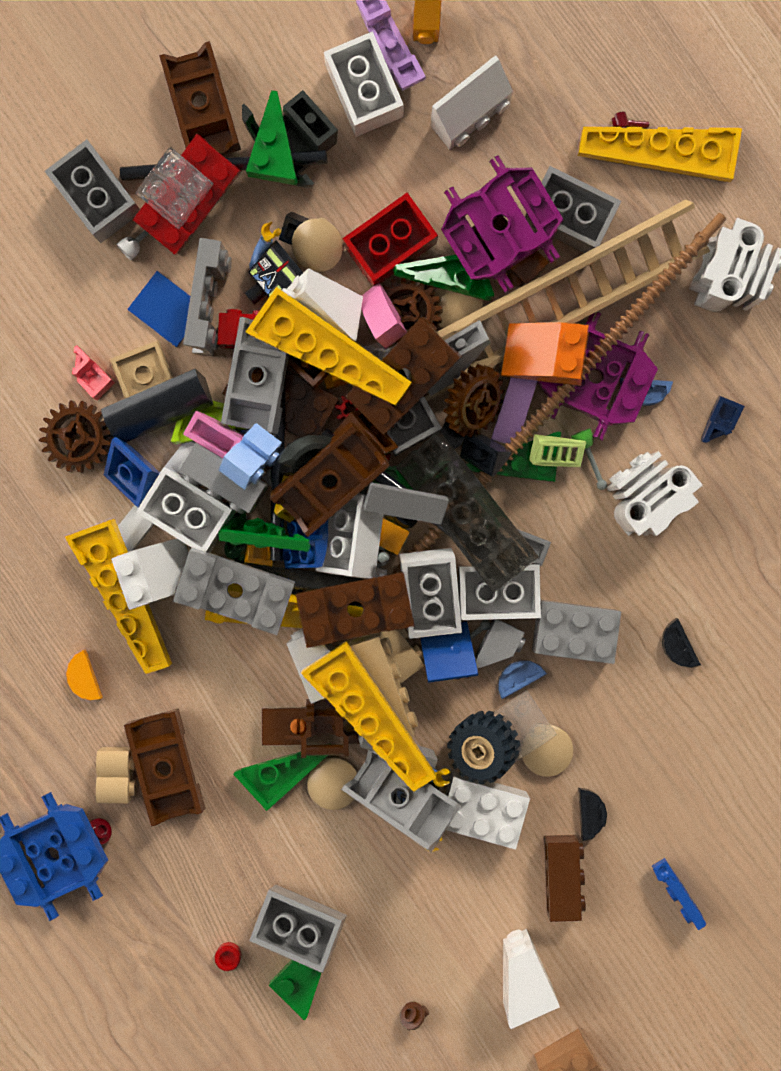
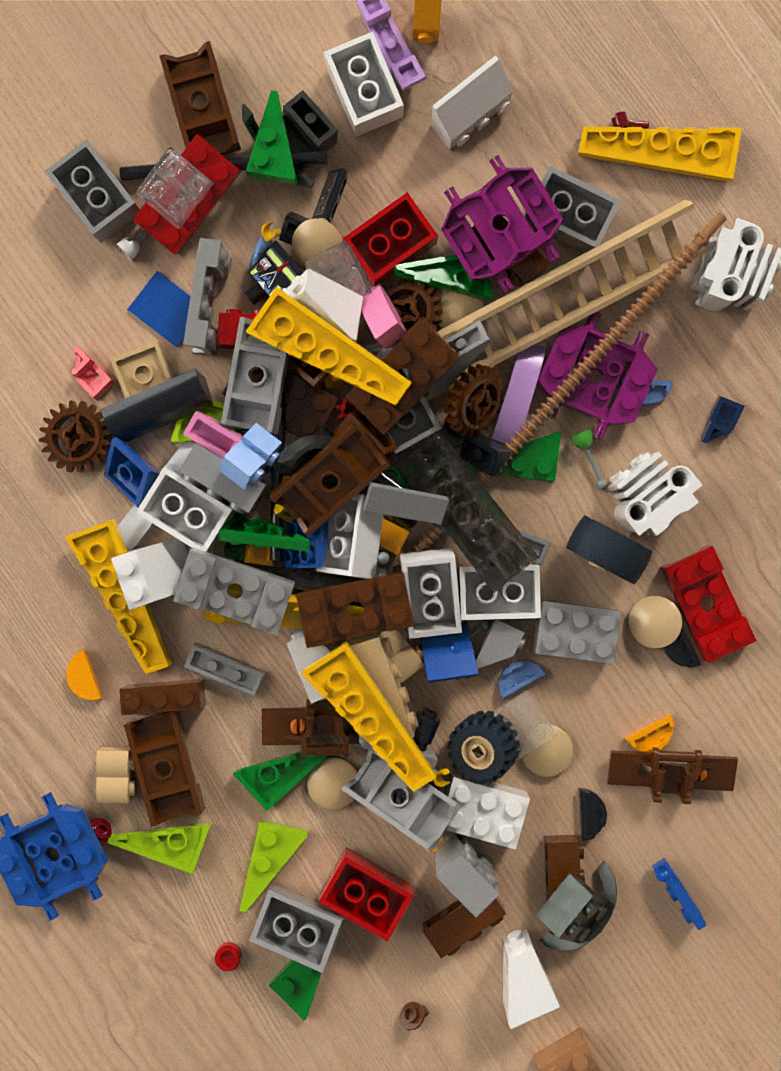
orange slope [501,322,589,386] -> none
yellowish green slope [529,434,586,467] -> none
none -> lime wing [107,823,212,874]
none -> reddish brown brick [119,679,206,715]
none -> light grey tile [183,643,266,697]
none -> lime wing [240,819,309,912]
none -> clear slope [304,241,372,296]
none -> black slope [312,168,348,223]
none -> red brick [319,847,414,942]
none -> black brick [412,708,441,749]
none -> reddish brown brick [422,897,506,958]
none -> light grey brick [434,833,500,917]
none -> pearl dark grey piece [536,861,617,951]
none -> black wheel [566,515,653,585]
none -> reddish brown piece [607,747,738,805]
none -> light orange tile [624,714,675,752]
none -> tan dish [629,596,682,648]
none -> red piece [660,546,757,663]

